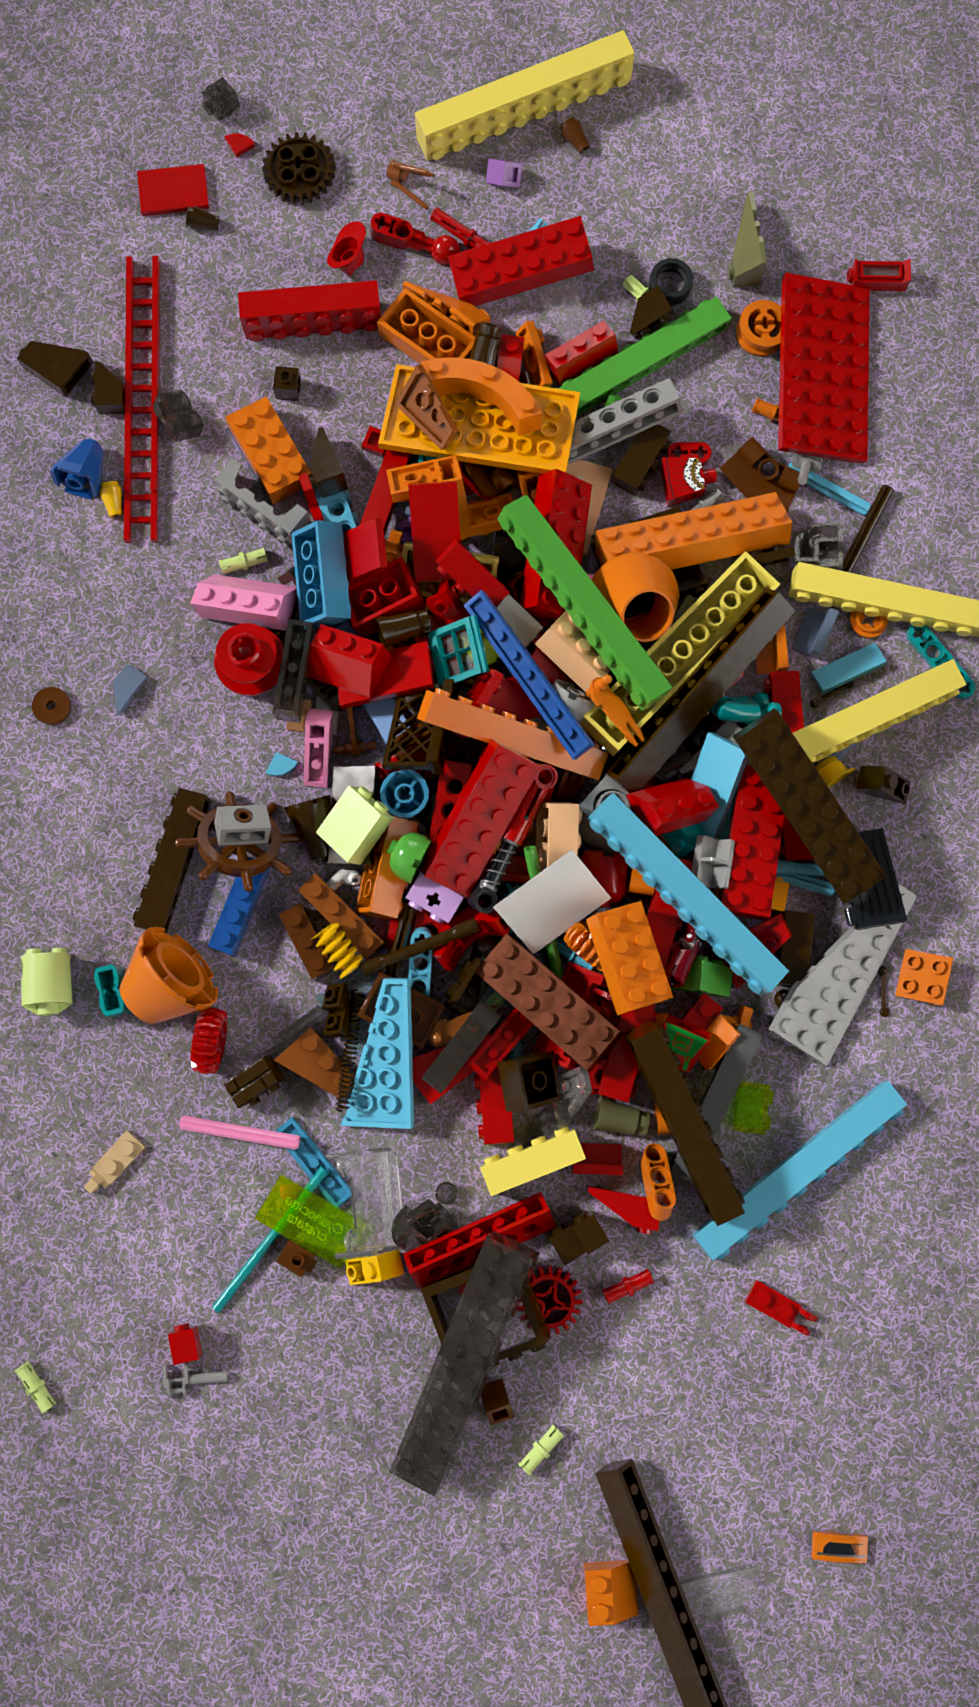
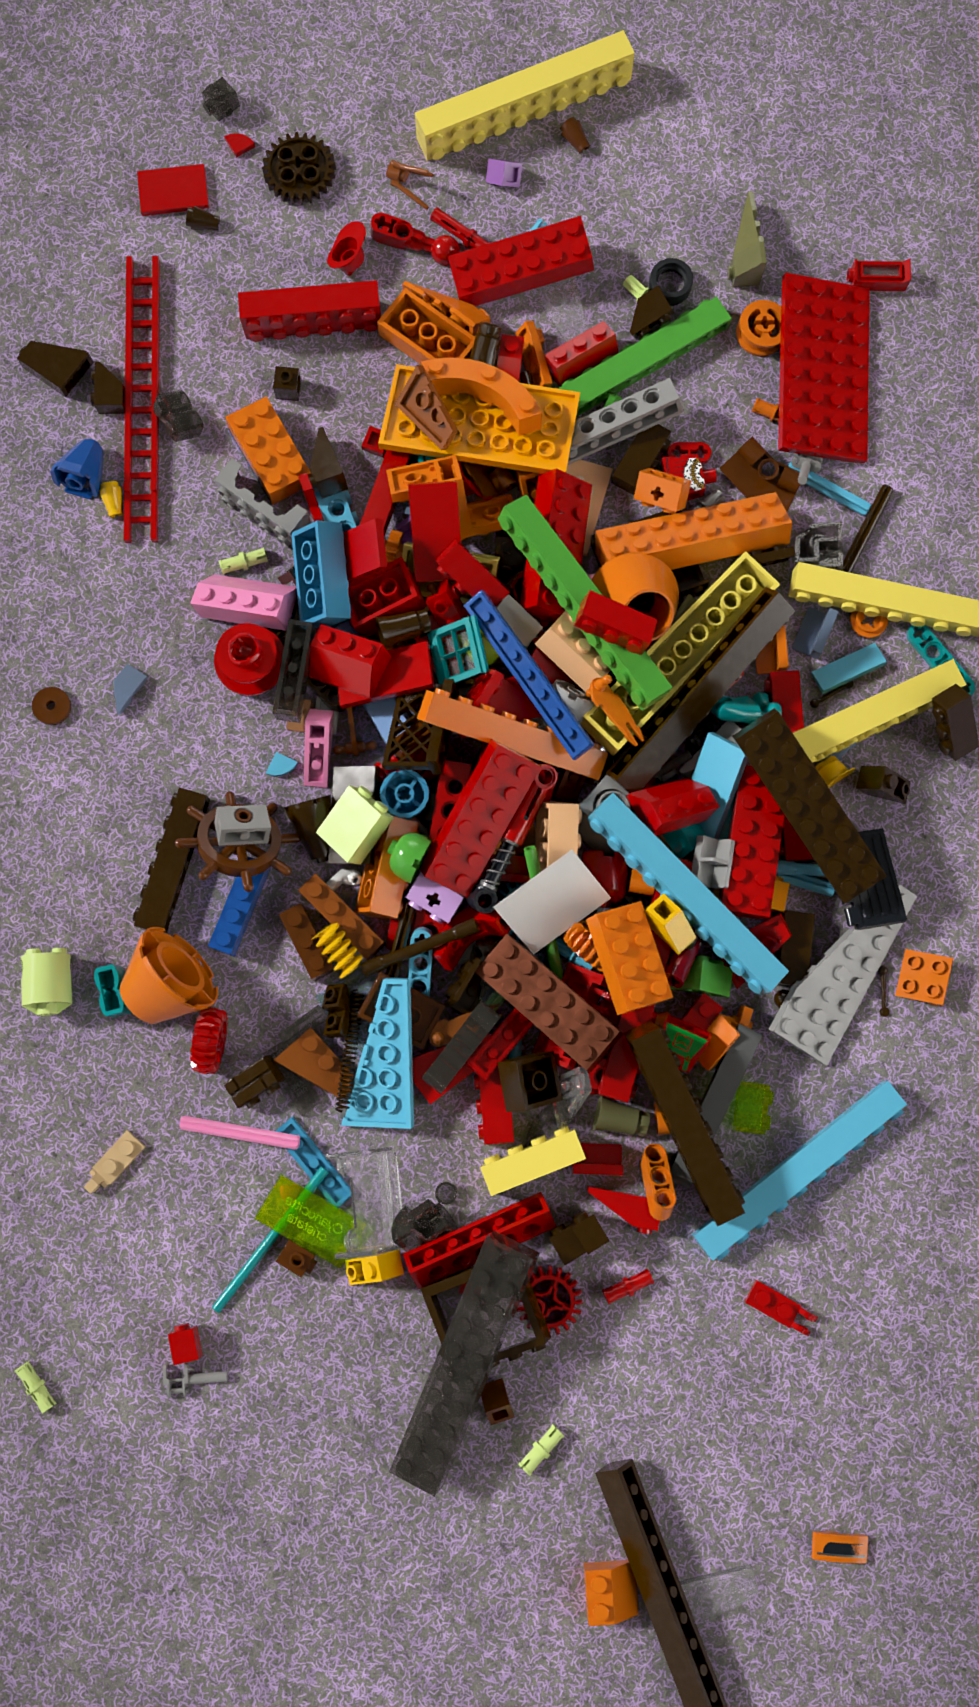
none -> red brick [574,590,658,655]
none -> orange brick [634,468,692,514]
none -> yellow slope [645,893,697,955]
none -> dark brown brick [932,684,979,761]

